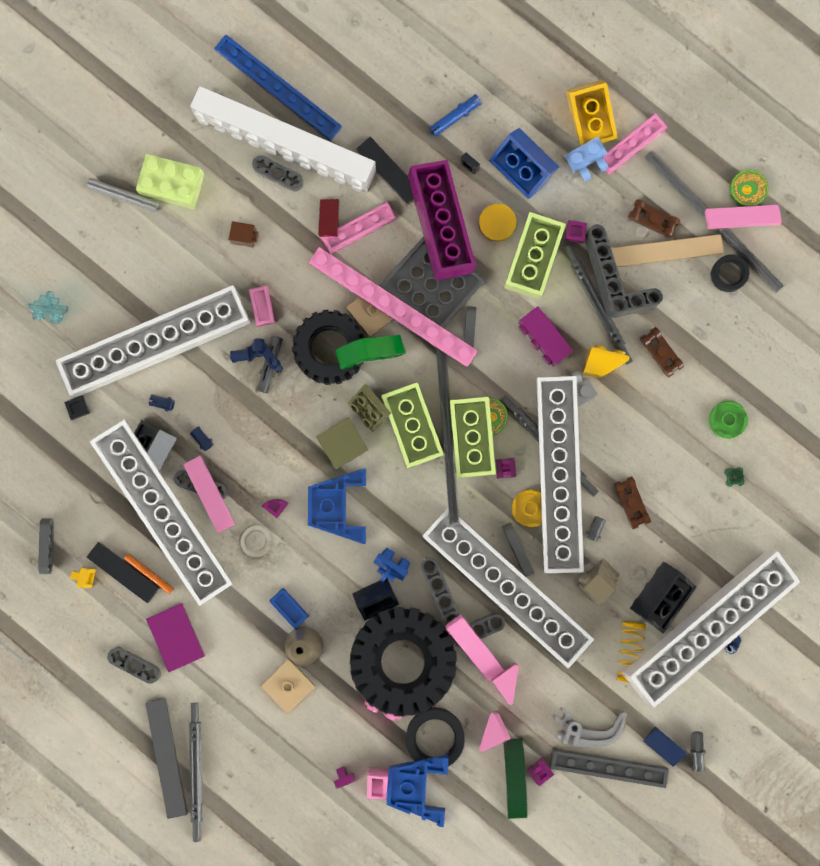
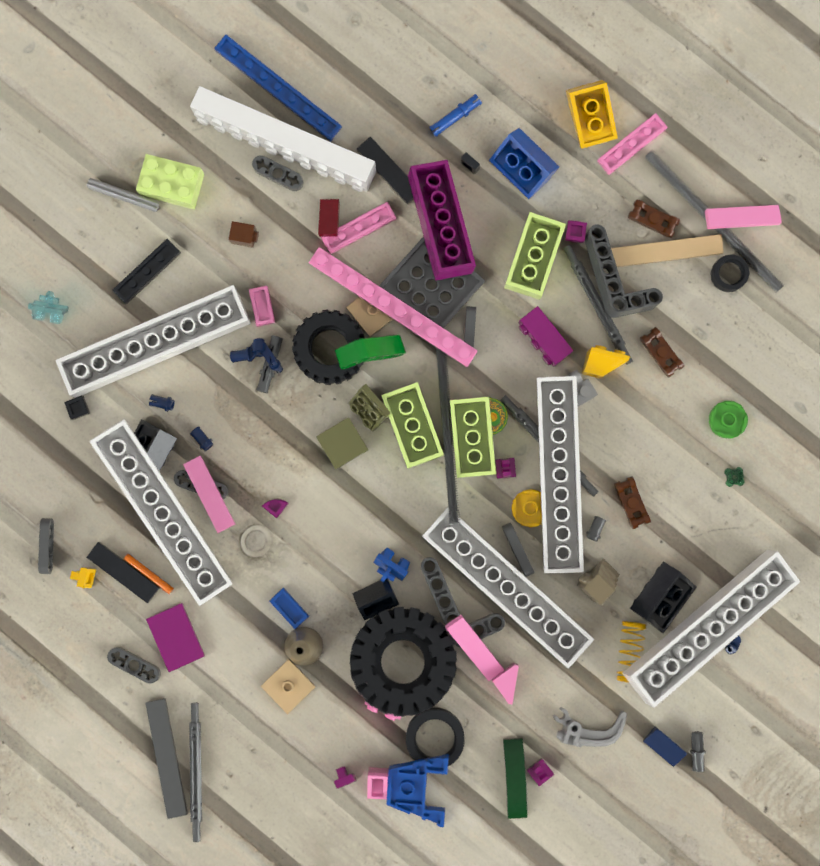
blue wing [308,469,366,544] -> none
yellow tile [479,203,517,242] -> none
bright pink slope [479,712,511,752] -> none
dark grey tile [550,748,669,788] -> none
light blue plate [564,137,609,182] -> none
tile [729,169,769,207] -> none
none -> black tile [113,238,181,305]

